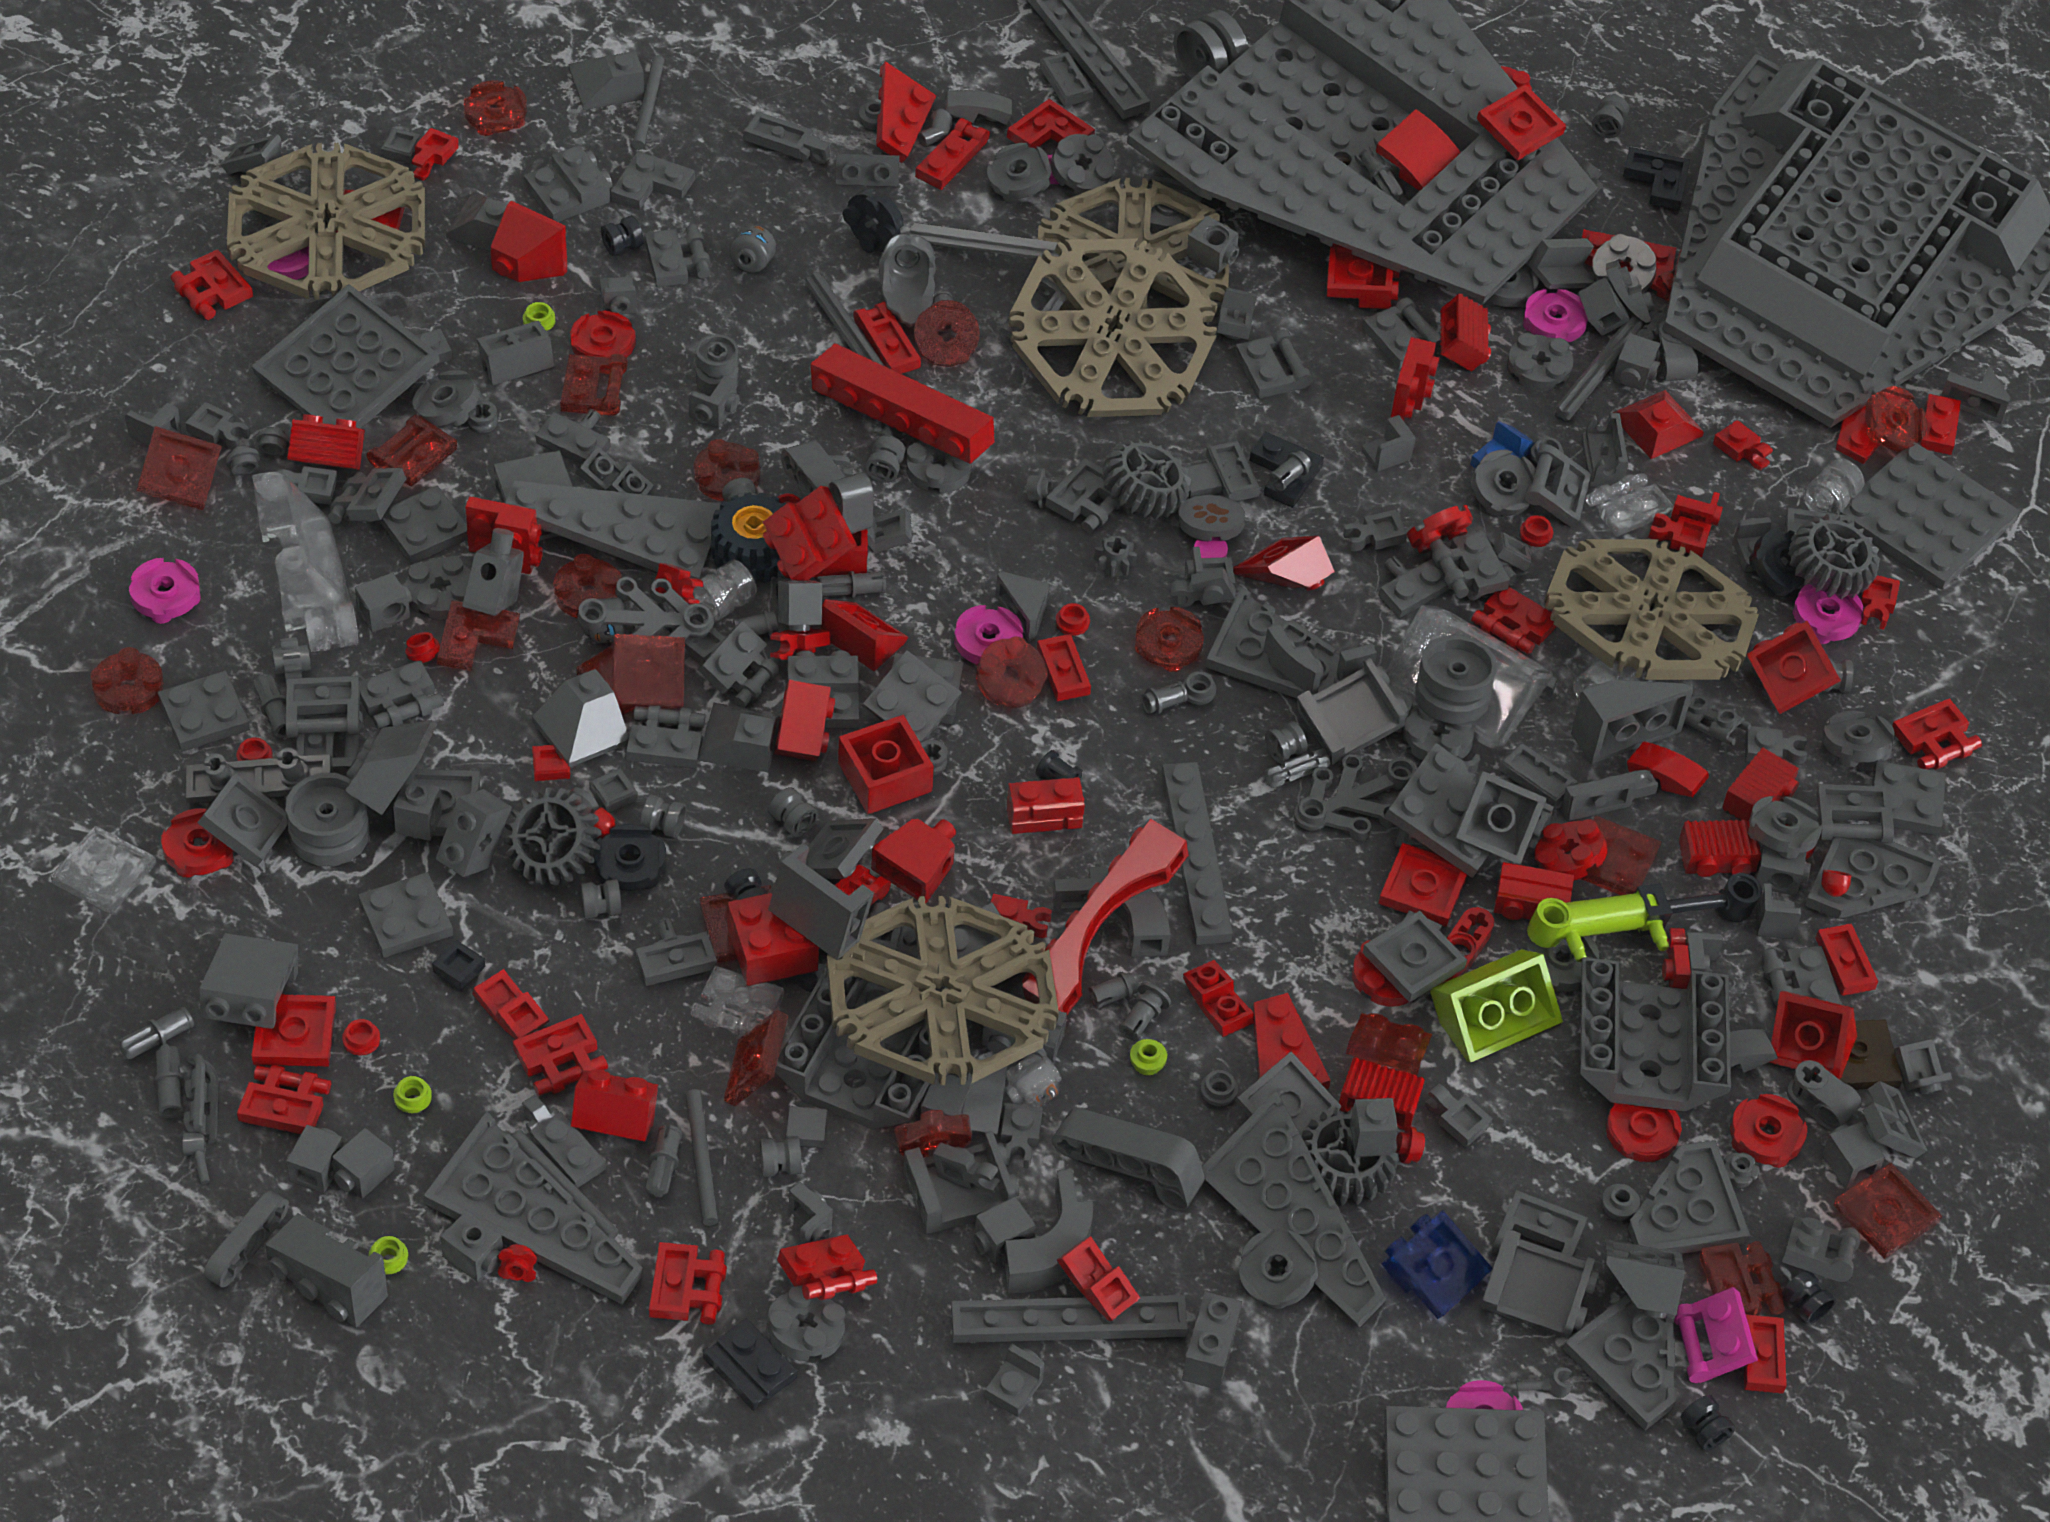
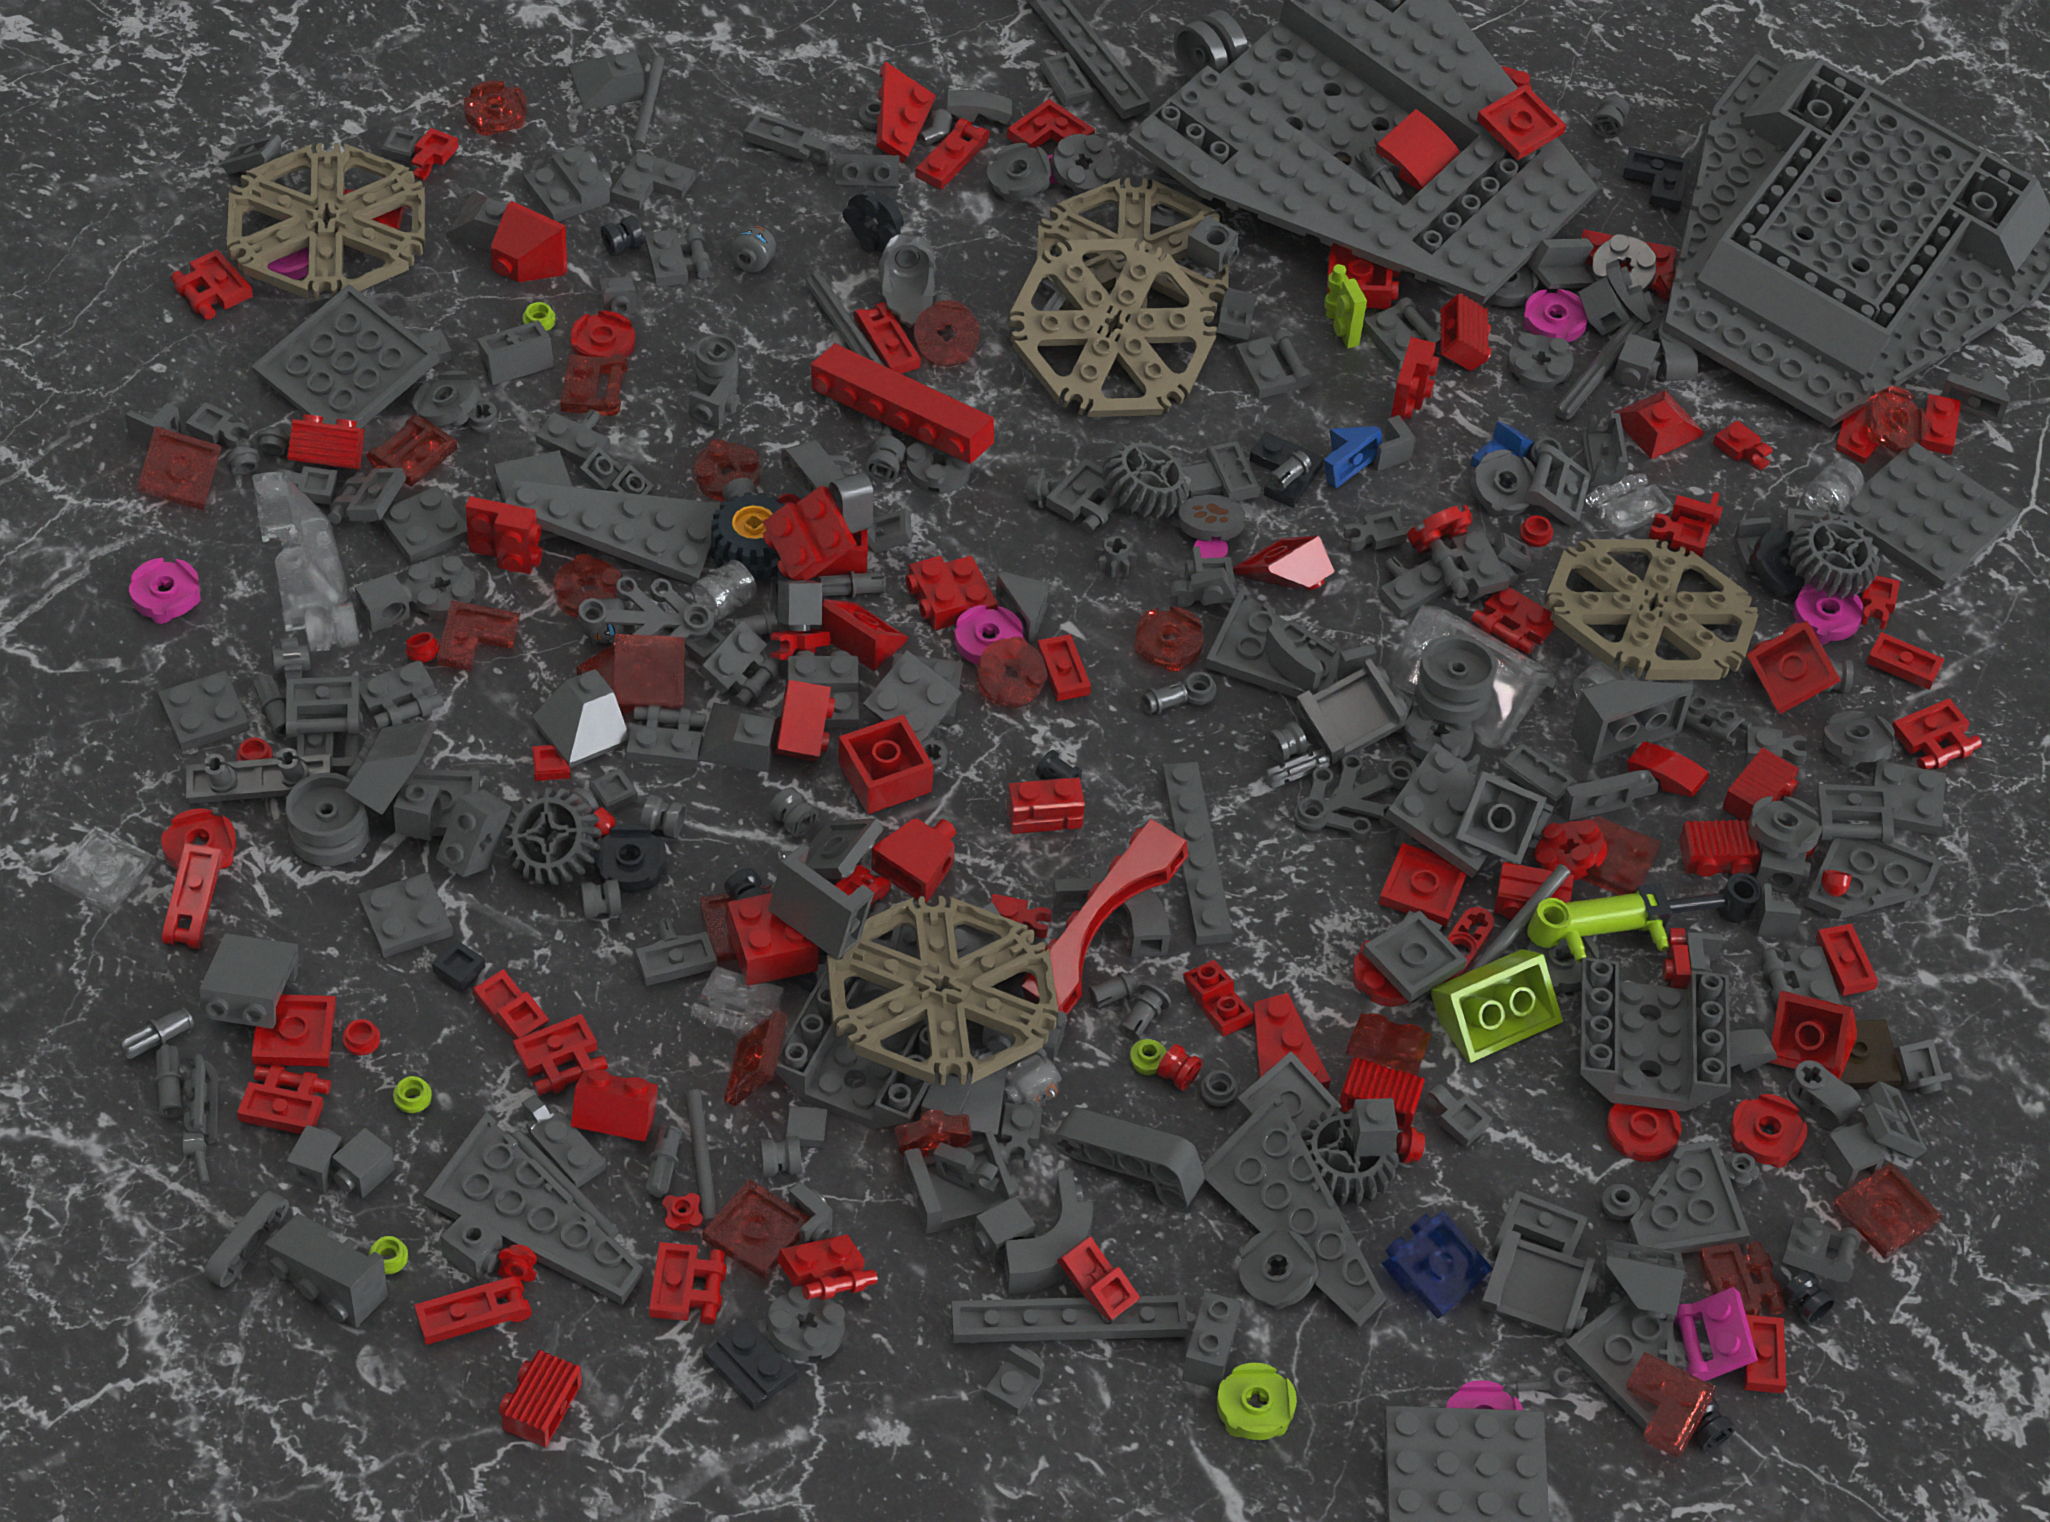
clear red plate [91,647,164,714] -> none
dark grey plate [197,773,288,867] -> none
dark grey torso [462,528,524,616] -> none
red plate [655,563,704,605] -> none
light grey axle [910,223,1059,259] -> none
red plate [1056,603,1090,636] -> none
none -> red plate [162,843,223,949]
none -> red plate [414,1276,532,1345]
none -> red brick [499,1350,582,1448]
none -> red plate [662,1193,703,1231]
none -> clear red plate [702,1179,811,1280]
none -> red plate [905,555,998,631]
none -> red wheel [1157,1044,1203,1091]
none -> lime plate [1216,1363,1297,1440]
none -> lime plate [1324,264,1367,349]
none -> blue slope [1324,426,1382,489]
none -> dark grey bar [1468,864,1571,972]
none -> clear red plate [1626,1352,1716,1459]
none -> red plate [1866,632,1944,690]

